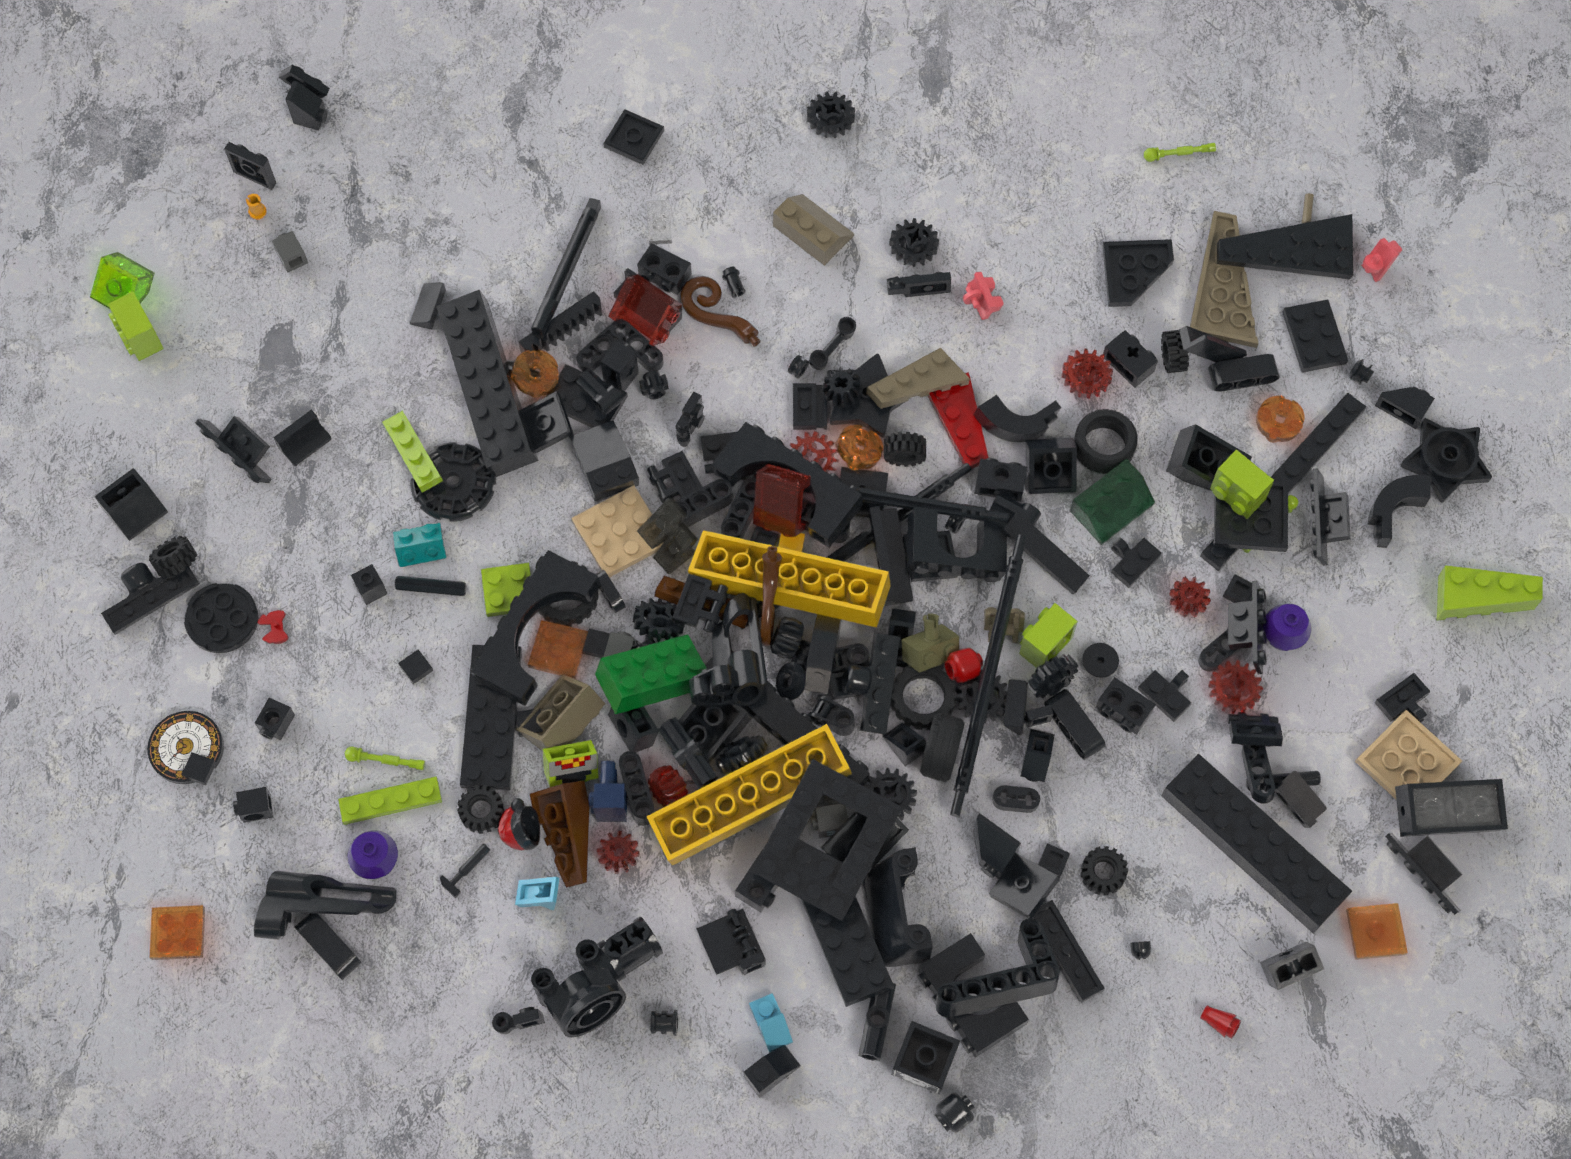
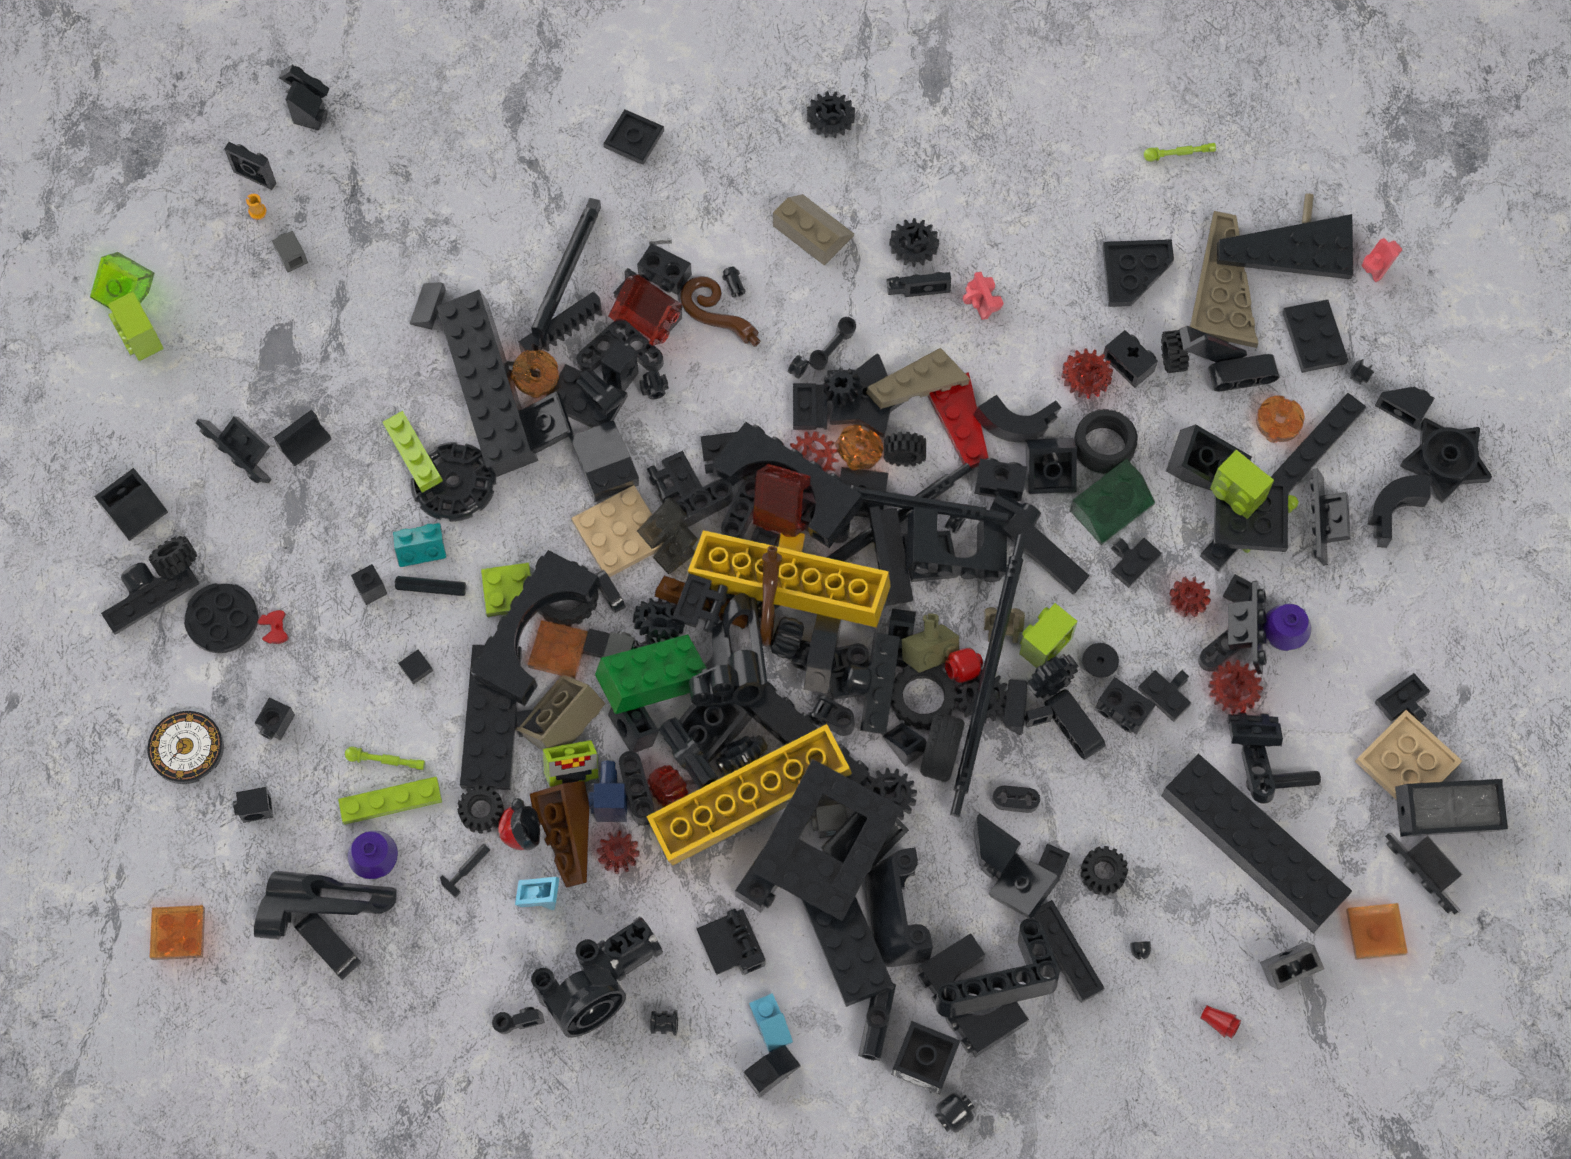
black tile [181,752,216,785] -> none
black plate [675,391,705,447] -> none
black piece [776,662,806,700] -> none
black slope [1020,729,1055,782] -> none
black panel [1275,771,1327,828] -> none
lime wedge [1436,565,1543,621] -> none

